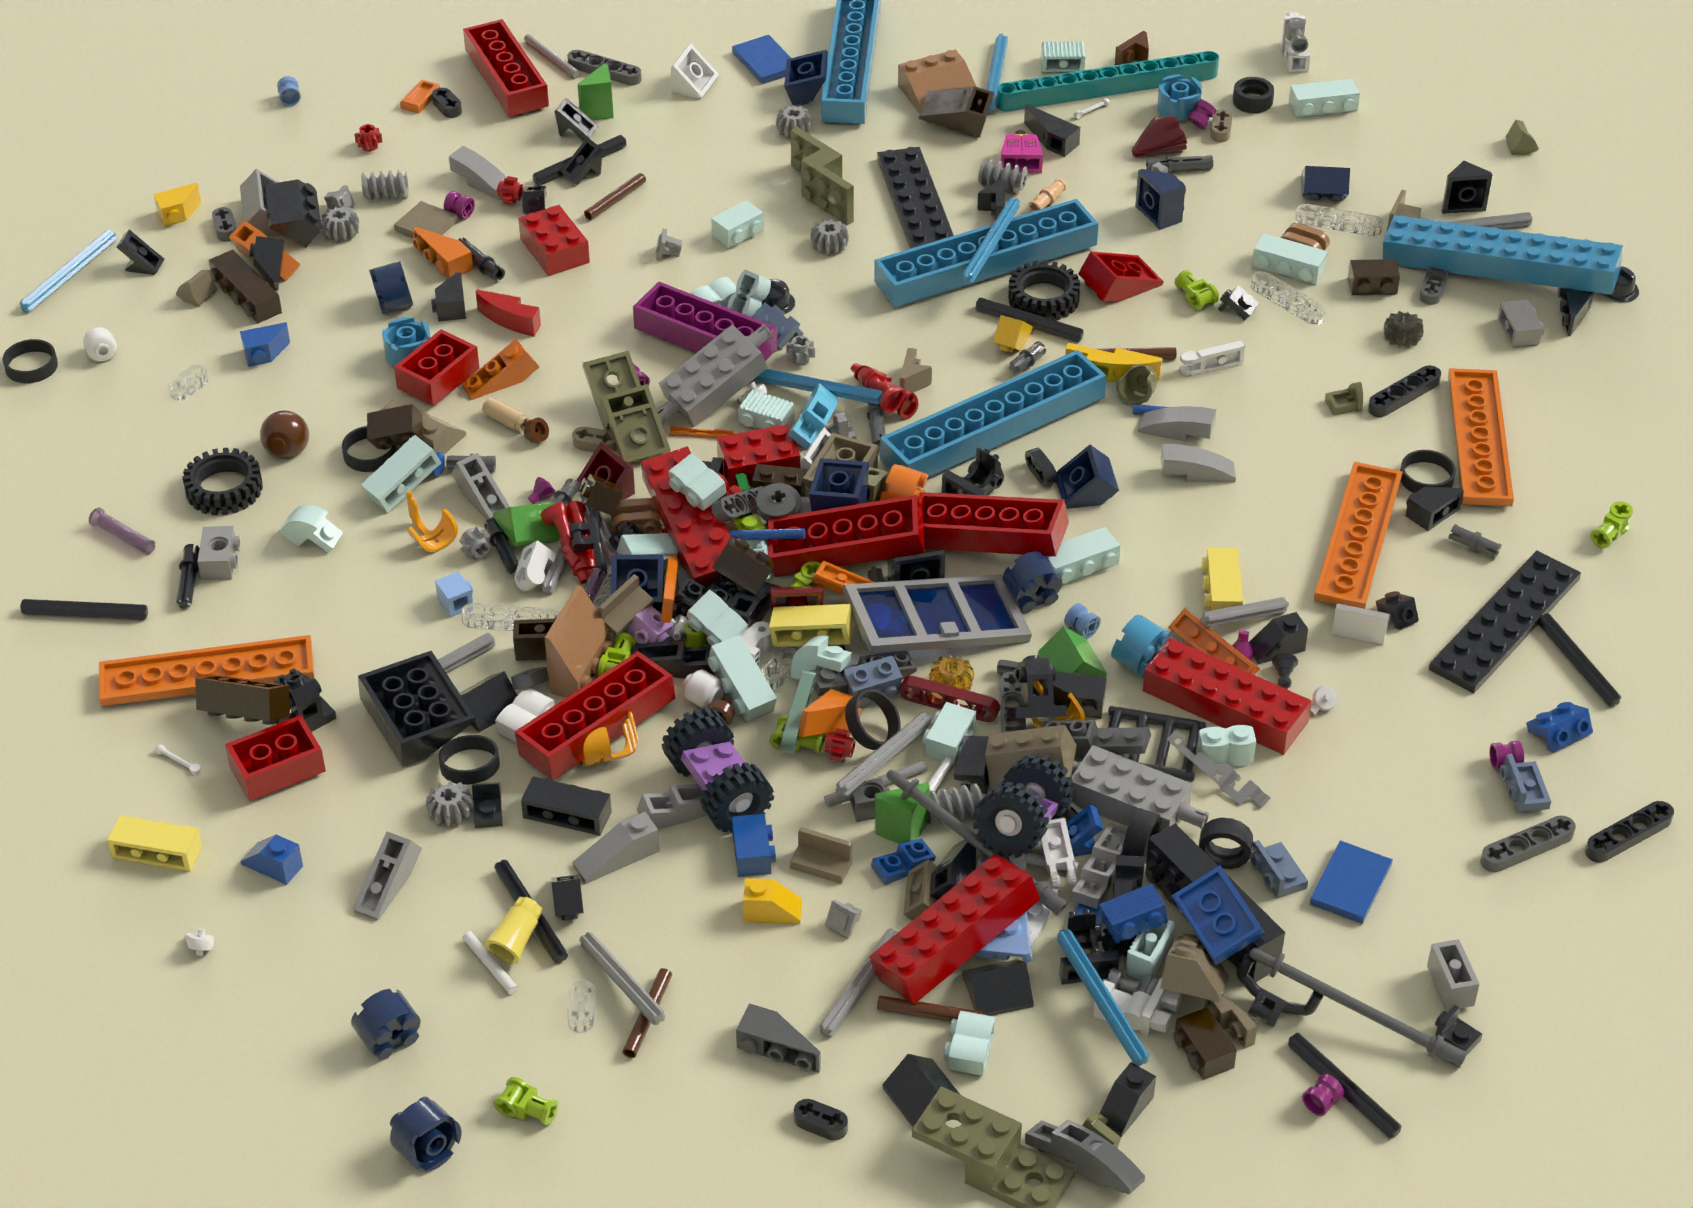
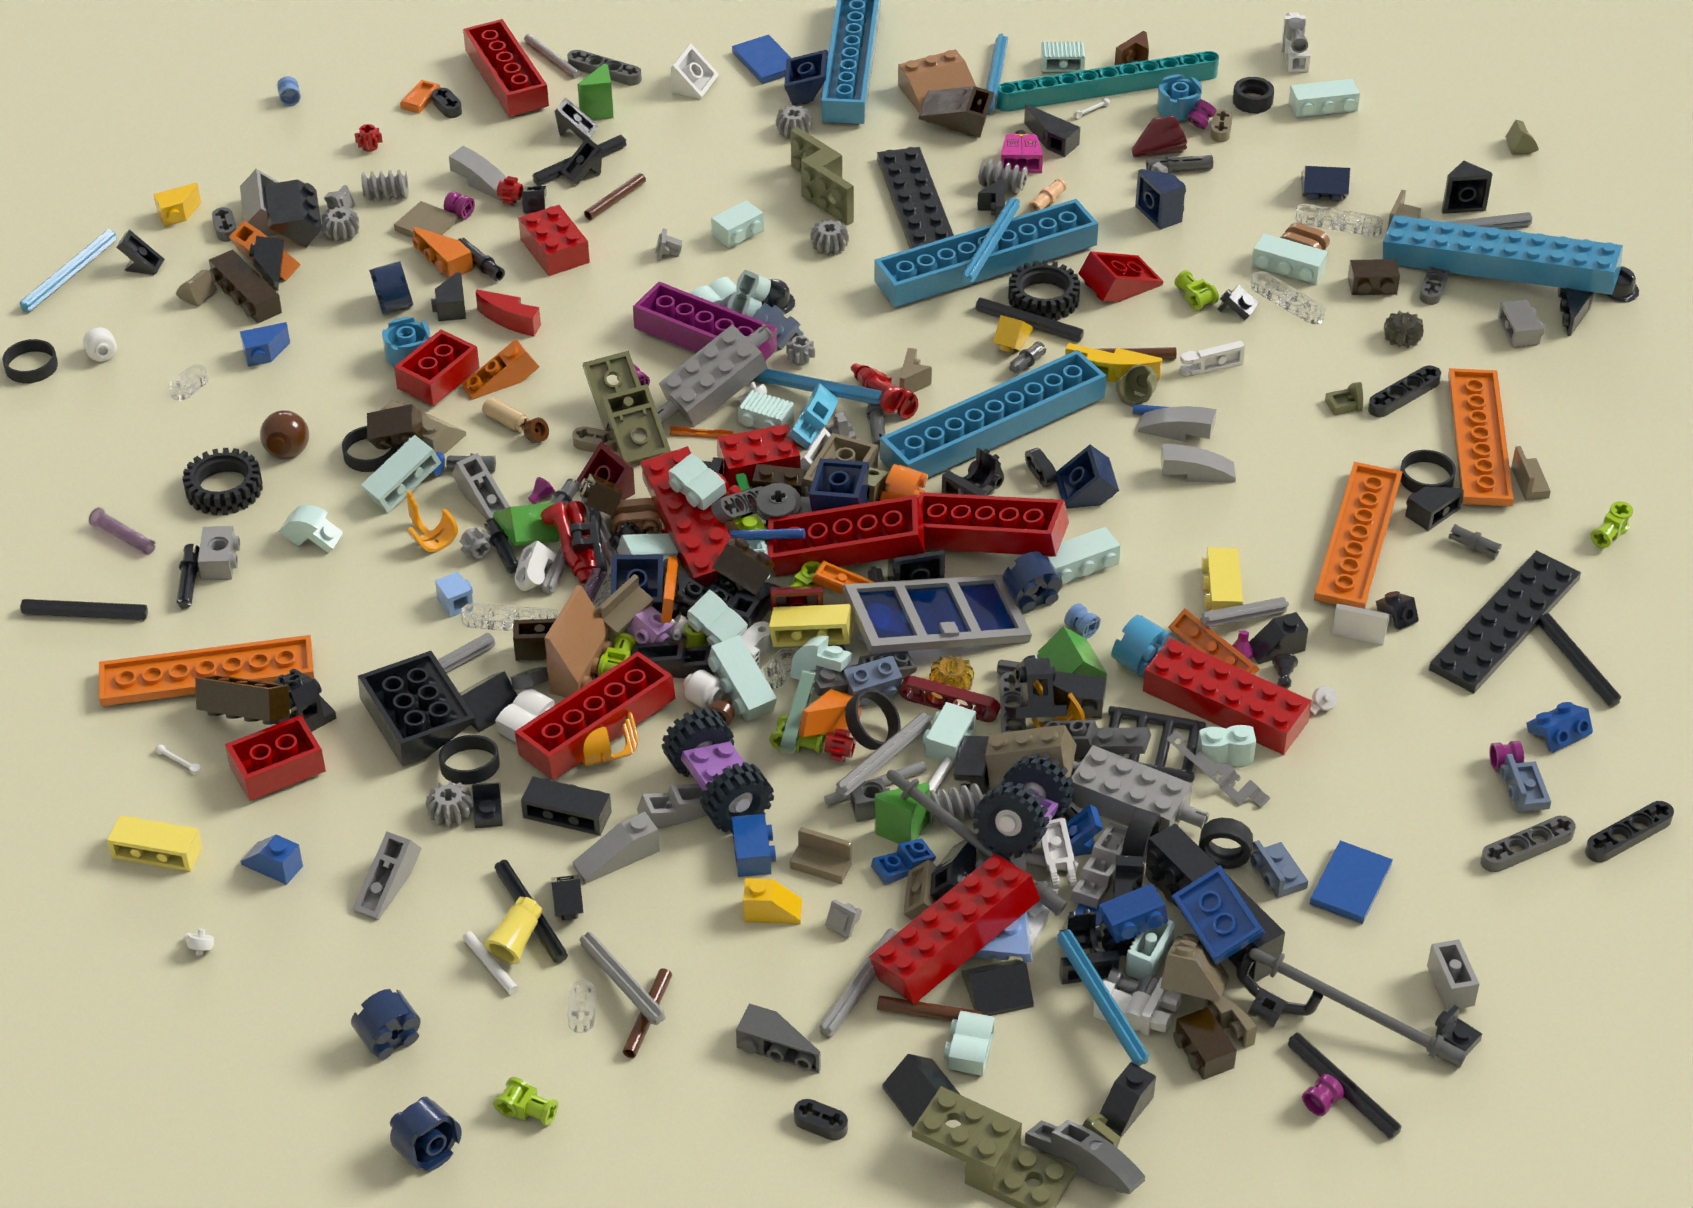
none -> dark tan panel [1511,446,1551,500]

